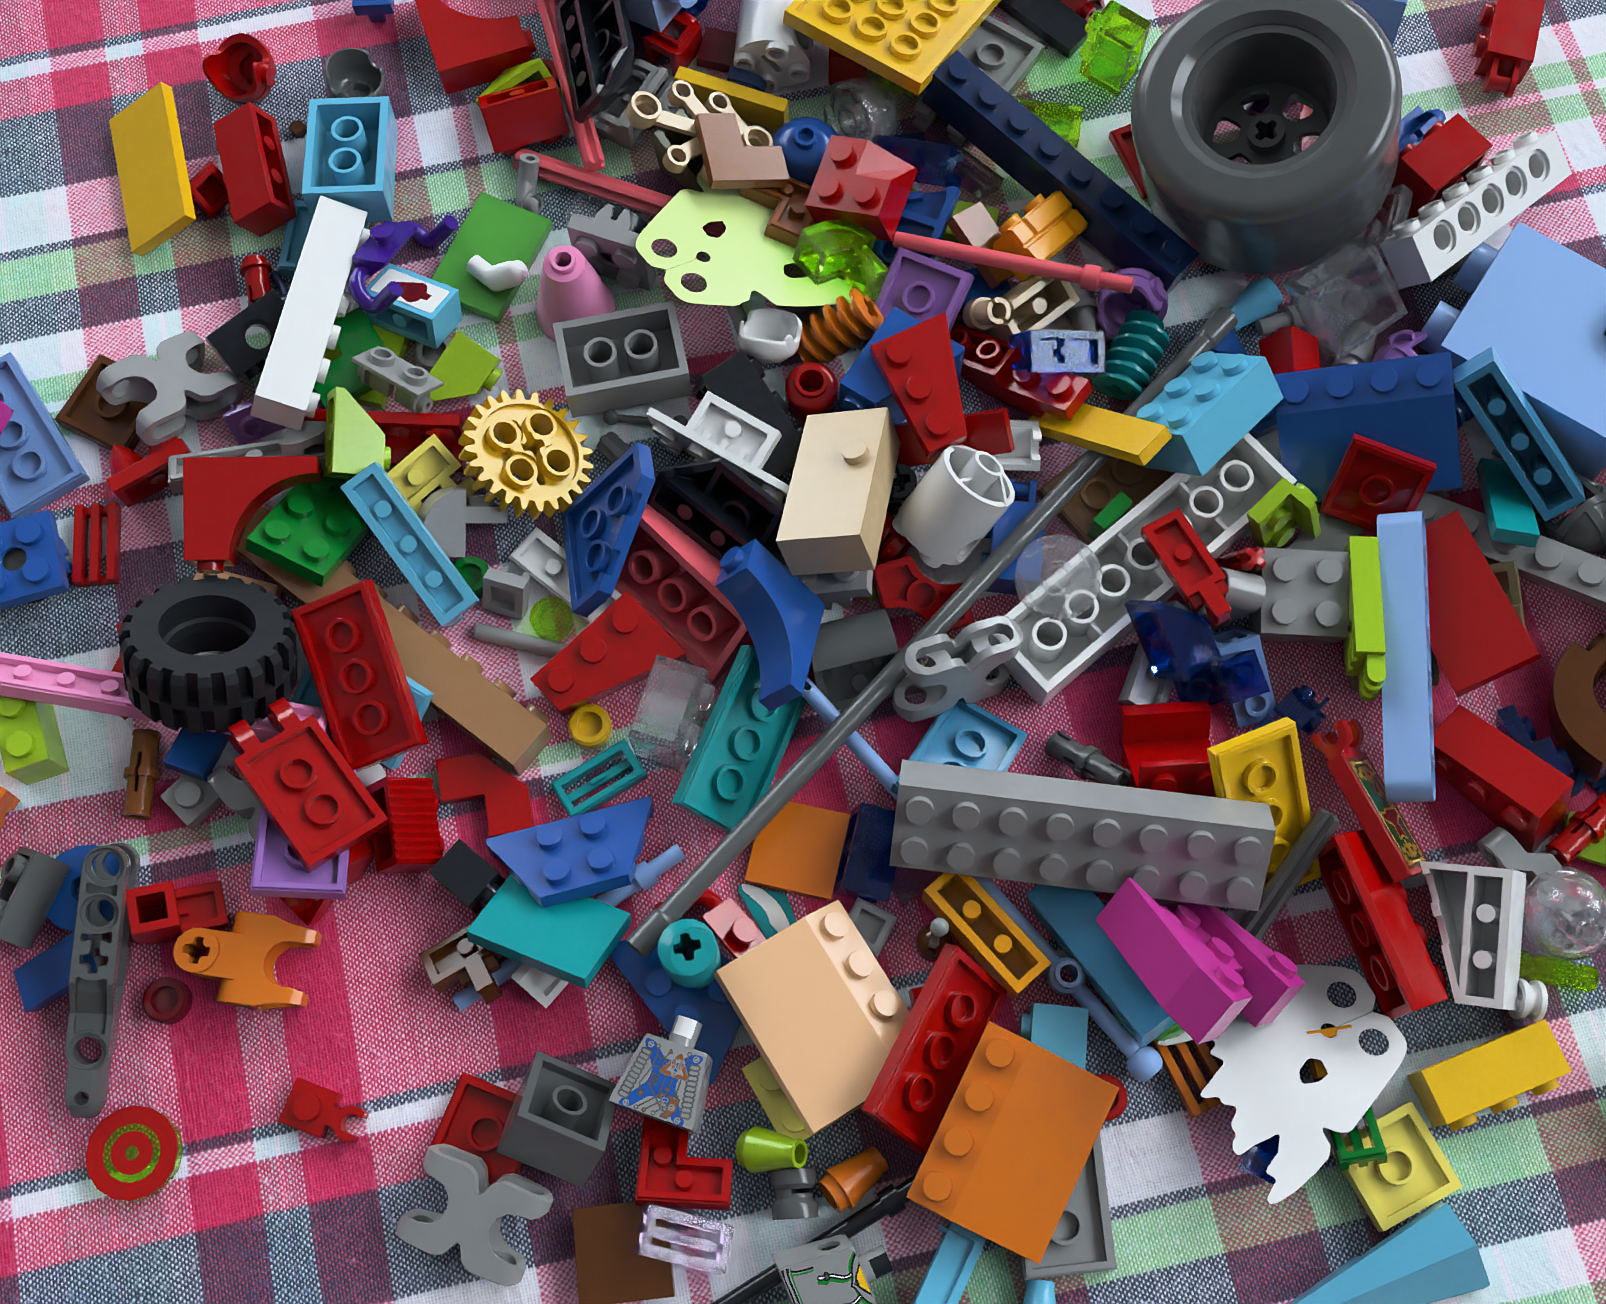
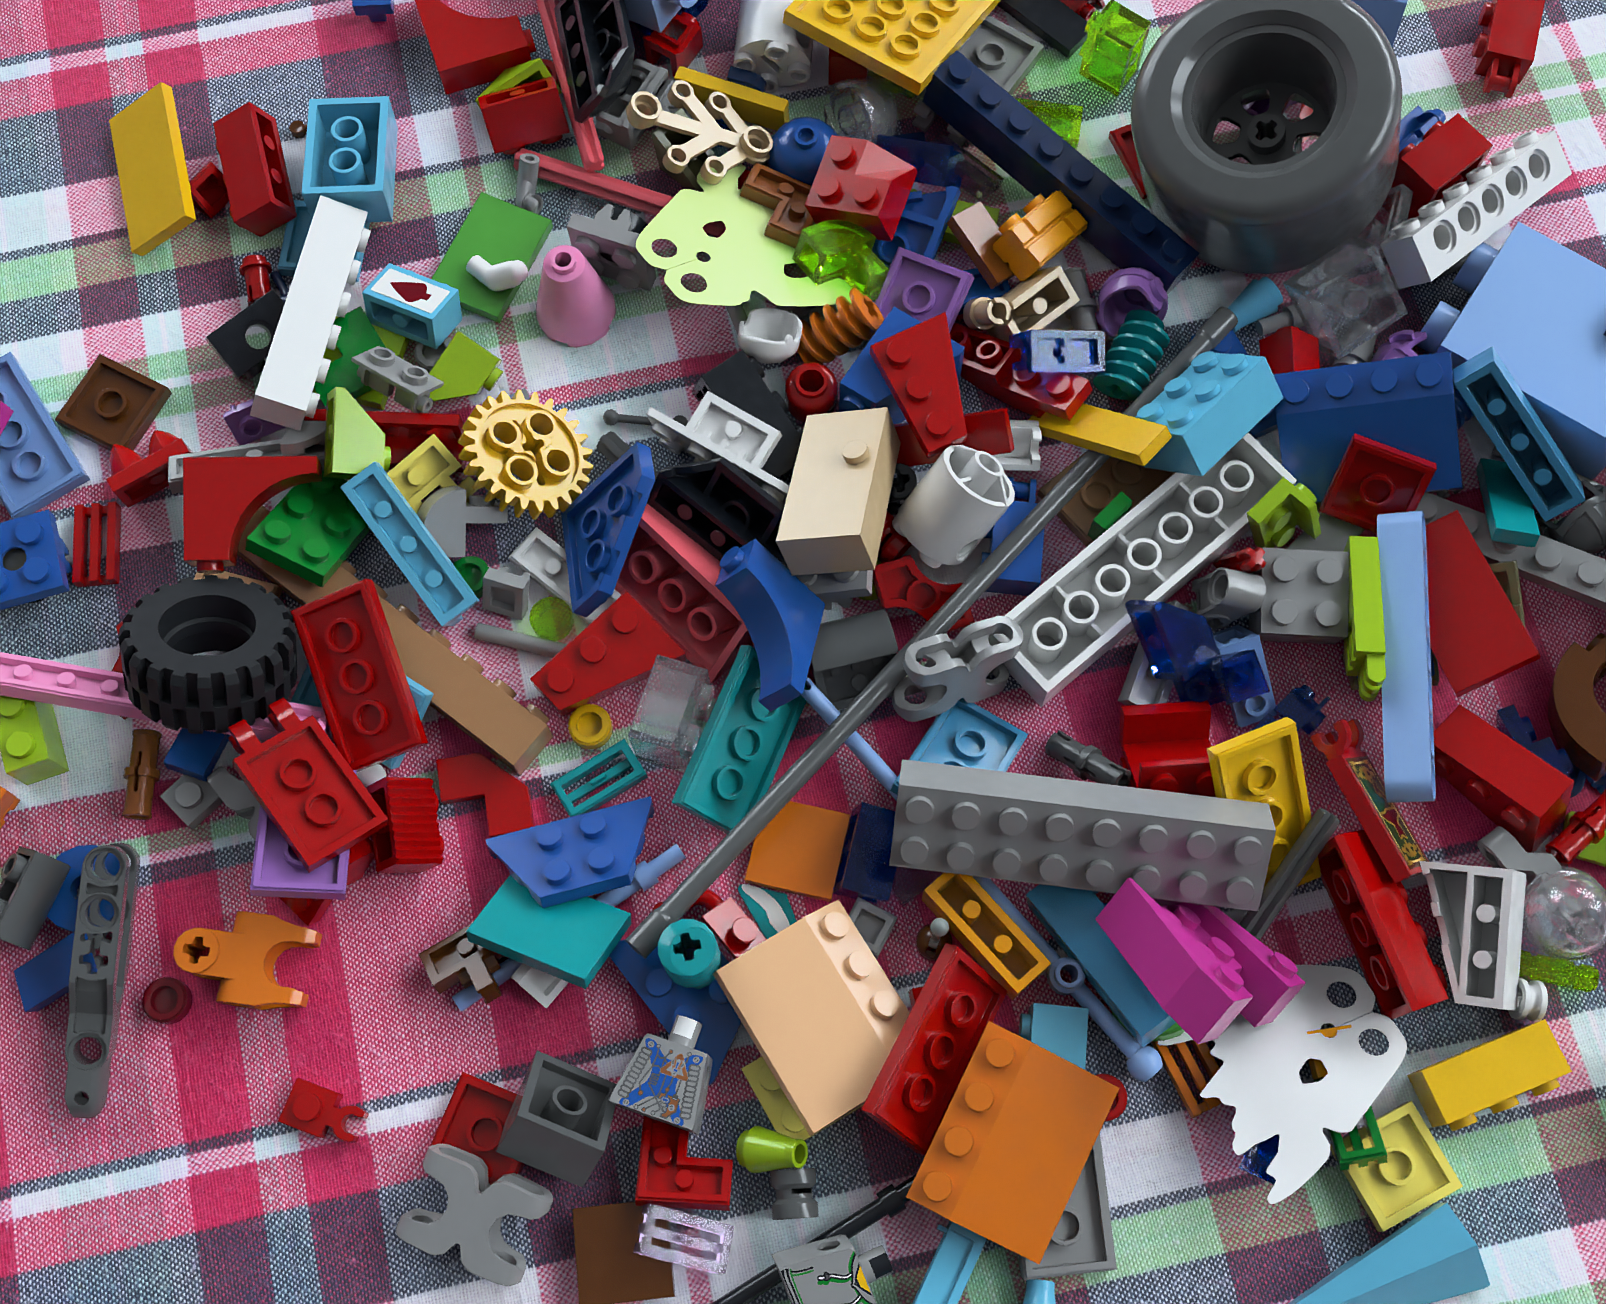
red tile [85,1105,183,1201] -> none
light grey piece [96,331,245,446] -> none
red brick [126,880,229,944] -> none
red cap [202,33,277,104] -> none
dark grey hair [325,47,385,98] -> none
dark purple piece [349,215,458,314] -> none
black brick [429,839,505,914] -> none
light grey brick [552,300,692,418] -> none
tile [694,113,790,189] -> none
dark red tile [696,27,737,73] -> none
orange cone [817,1146,889,1213] -> none
coral bar [893,231,1135,294] -> none
clear tile [1014,534,1102,621] -> none
red hinge [1141,508,1232,627] -> none

